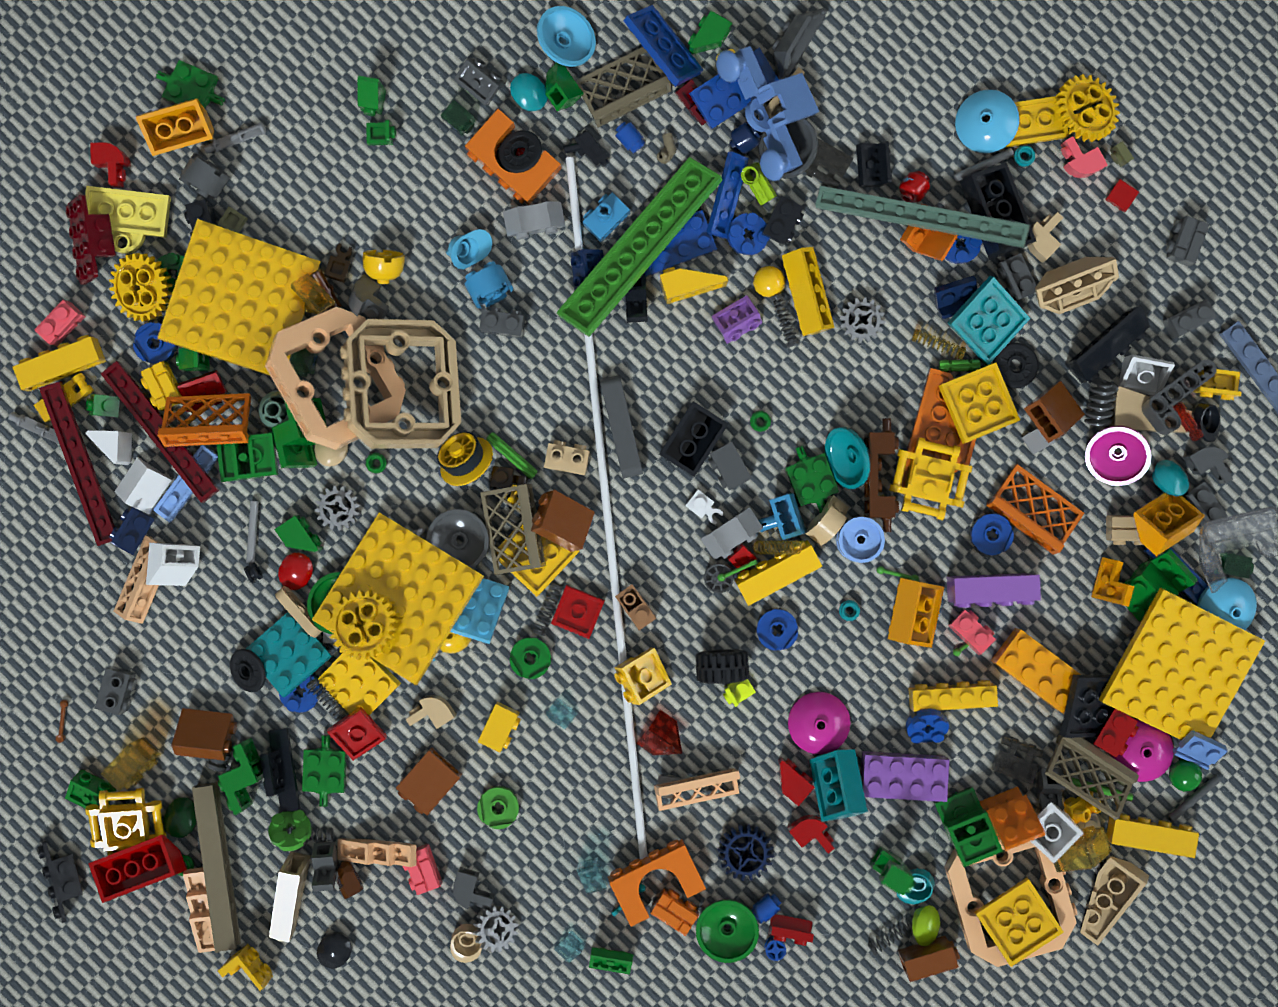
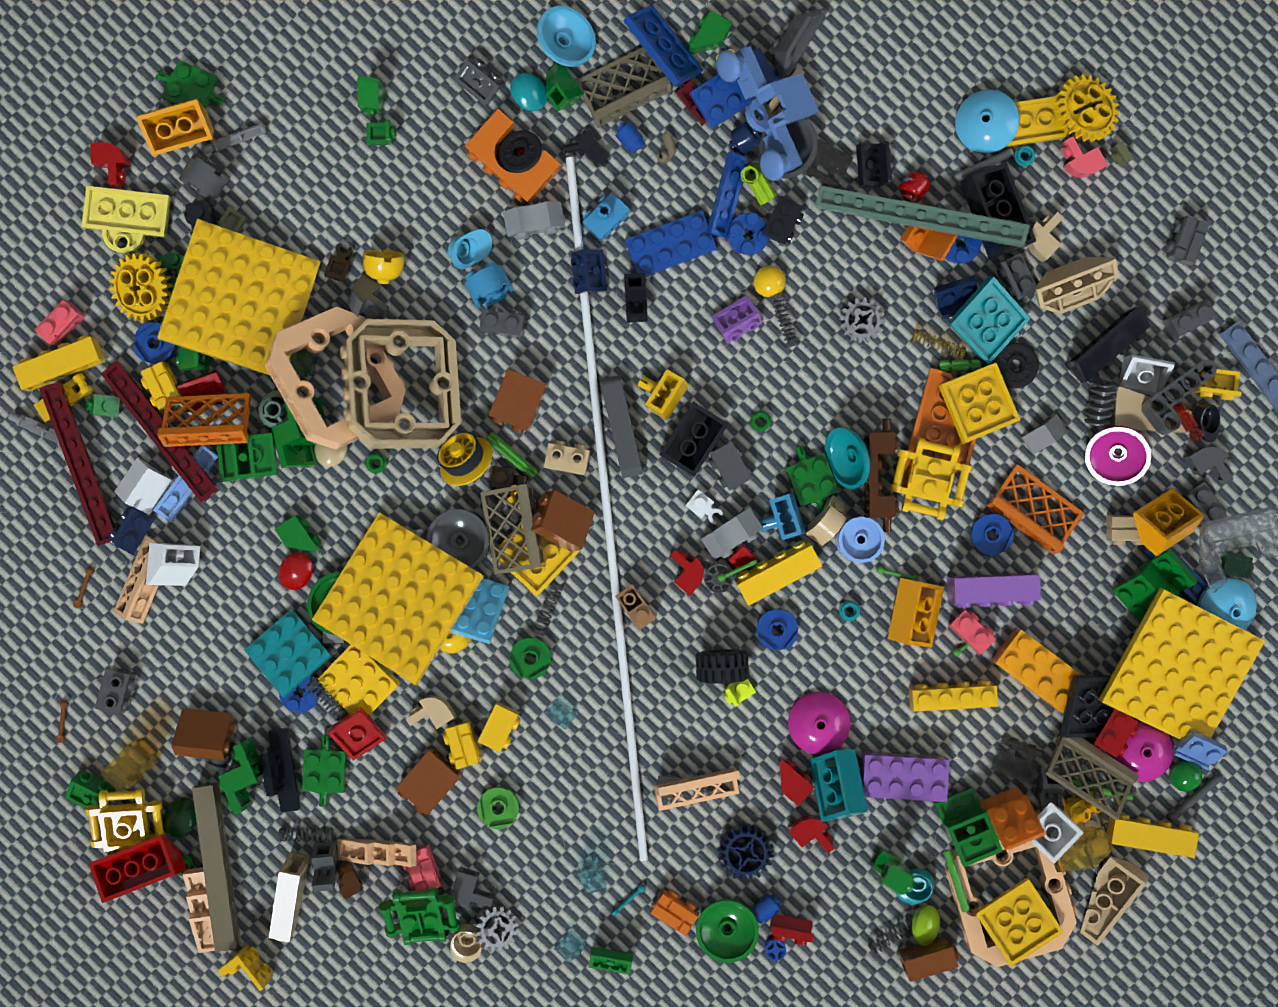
black bracket [37,840,83,923] -> none
dark red bracket [66,194,116,285] -> none
white slope [85,430,132,465] -> none
black wheel [230,649,266,692] -> none
black bush [244,562,263,583] -> none
light grey bar [246,501,259,563] -> none
bright green plate [268,810,312,851] -> none
tan beam [275,586,322,638] -> none
clear yellow slope [291,273,335,314] -> none
reddish brown pin [309,269,342,310] -> none
light grey gear [315,486,361,531] -> none
black hat [317,932,352,969] -> none
yellow gear [328,590,398,660] -> none
clear green brick [440,100,475,136] -> none
red plate [551,585,605,639] -> none
bright green plate [556,157,723,337] -> none
orange arch [607,839,706,927] -> none
yellow plate [614,648,672,705] -> none
clear red slope [636,709,682,755] -> none
yellow slope [660,267,728,304] -> none
clear yellow piece [753,540,802,555] -> none
yellow brick [781,247,835,336] -> none
blue plate [906,709,949,744] -> none
dark orange brick [1024,380,1085,443] -> none
light orange plate [1091,557,1134,607] -> none
red piece [1105,179,1139,212] -> none
teal hat [1152,460,1189,496] -> none
none -> dark orange hinge [73,567,94,608]
none -> green brick [379,887,461,945]
none -> yellow brick [443,720,482,769]
none -> dark orange brick [488,369,548,434]
none -> yellow brick [638,369,689,421]
none -> red brick [669,549,703,596]
none -> bright green bar [943,849,970,912]

